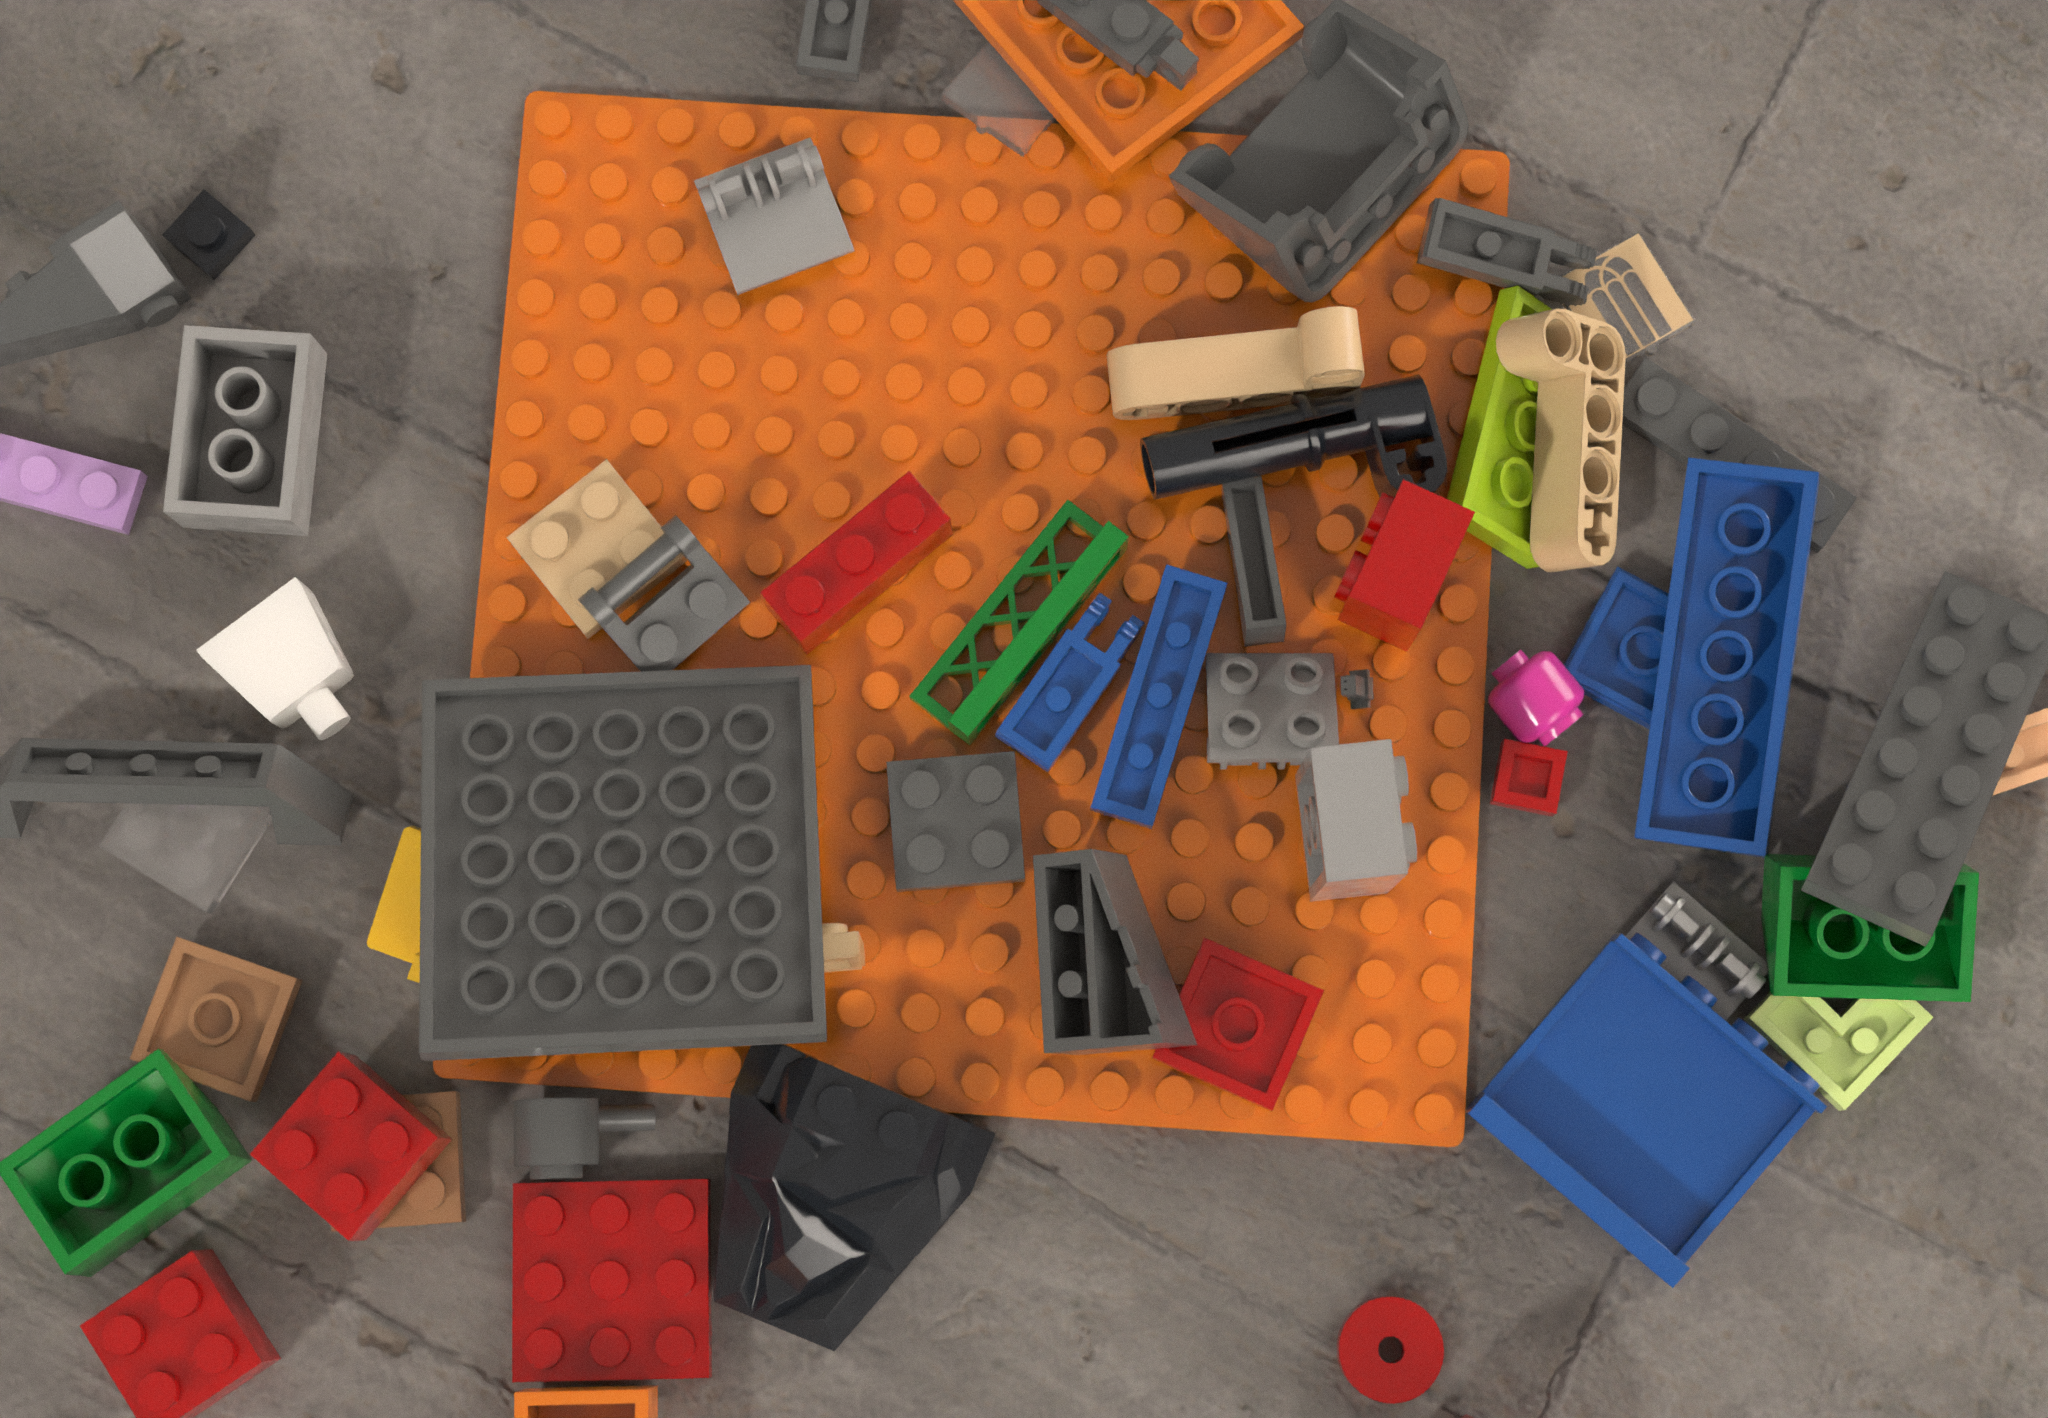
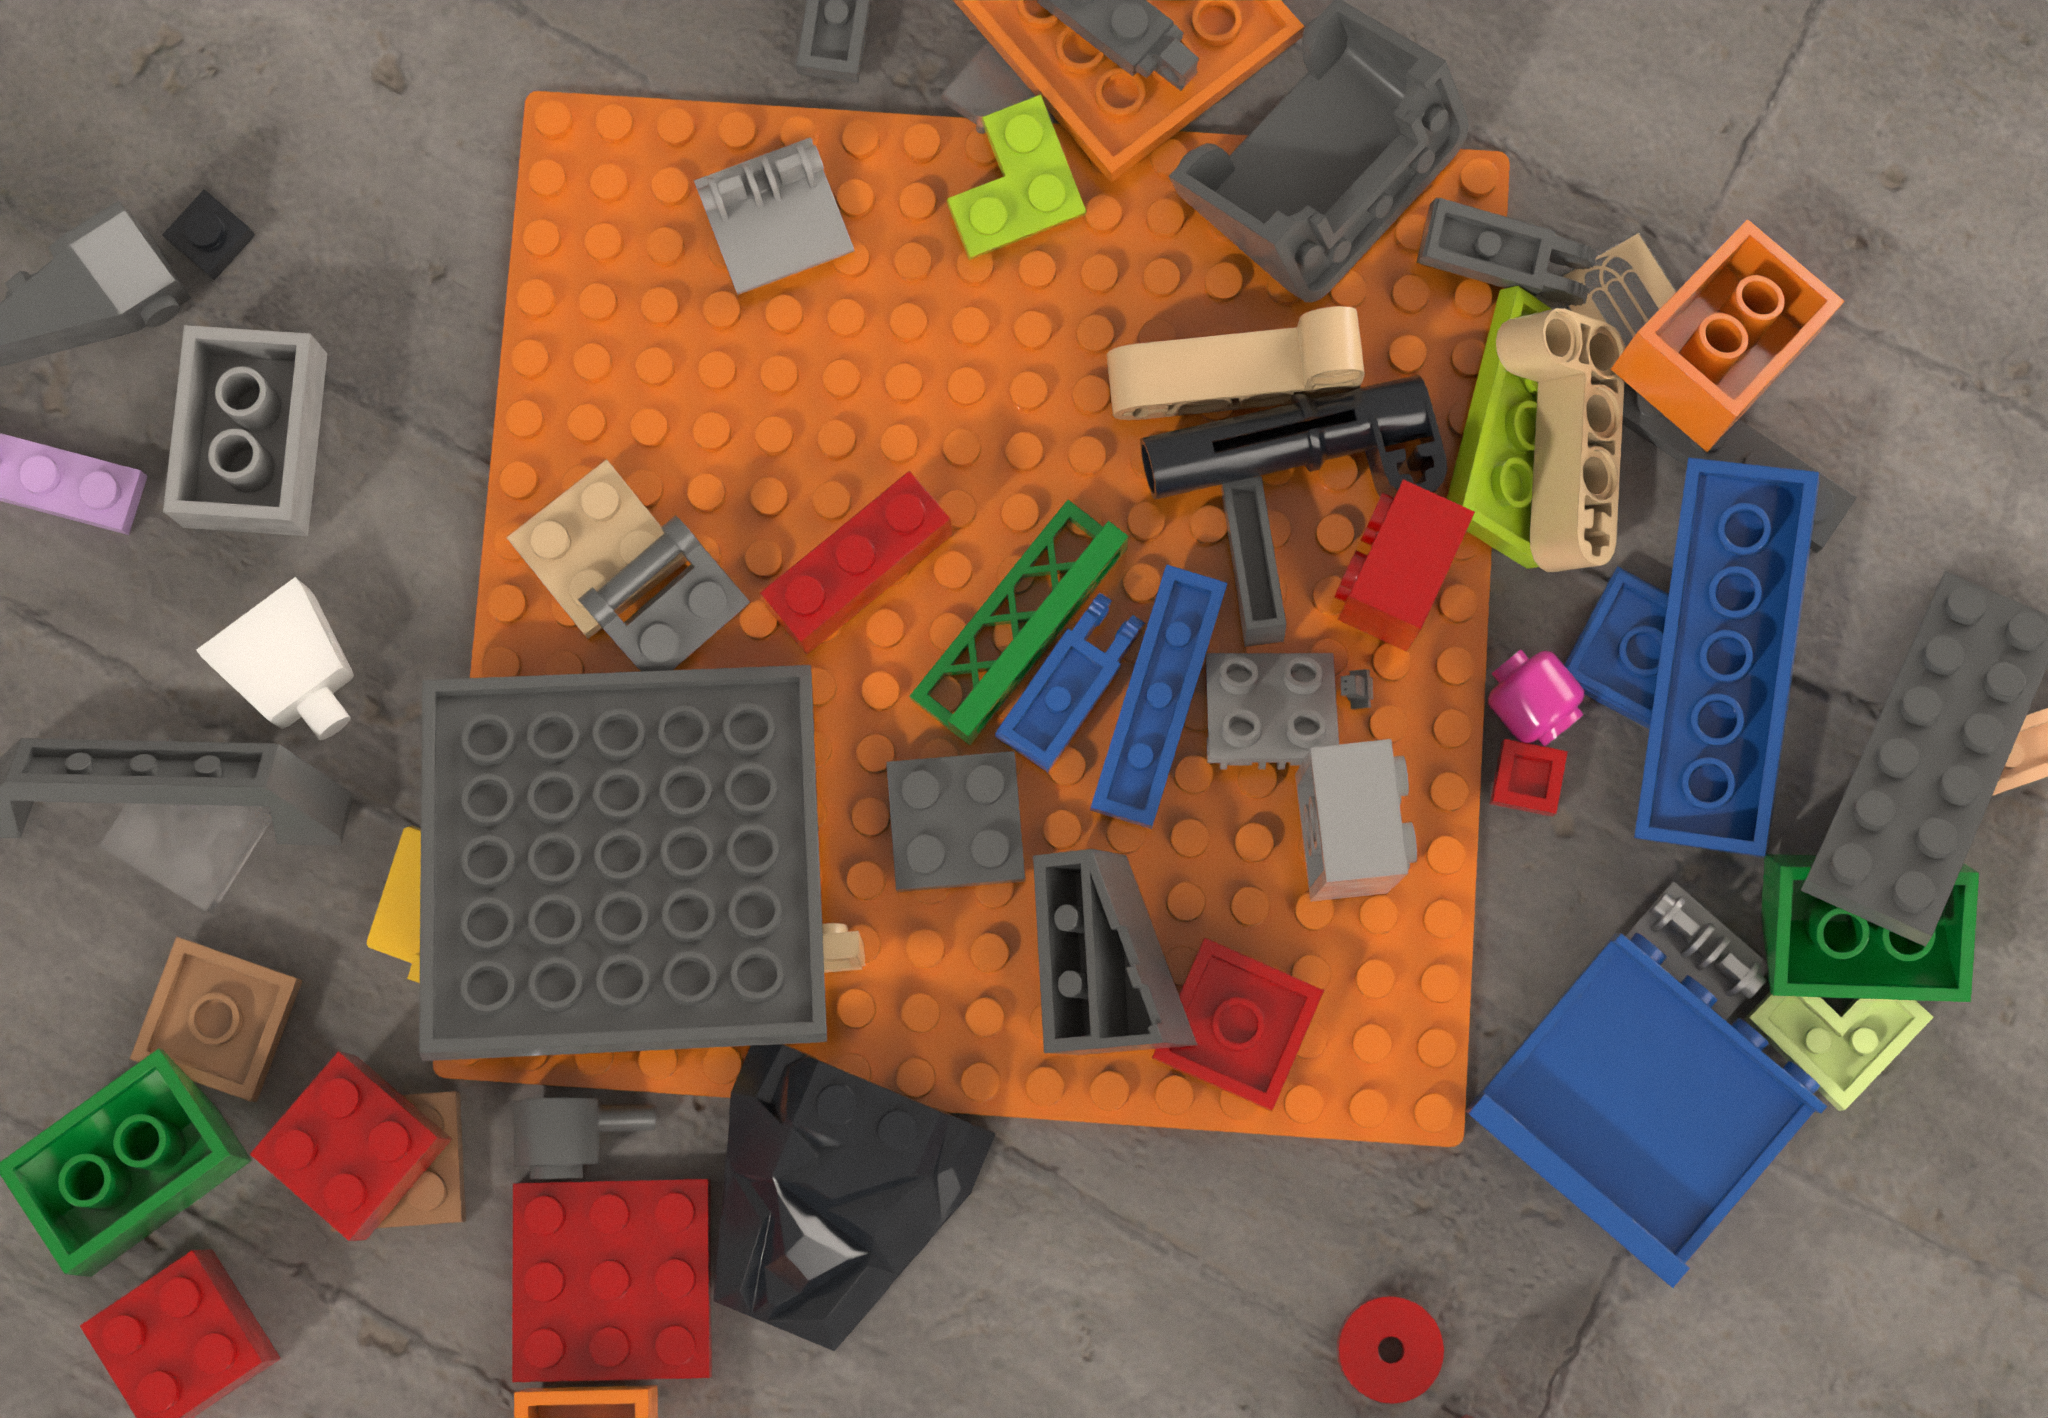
none -> lime plate [946,95,1087,260]
none -> orange brick [1611,219,1845,452]

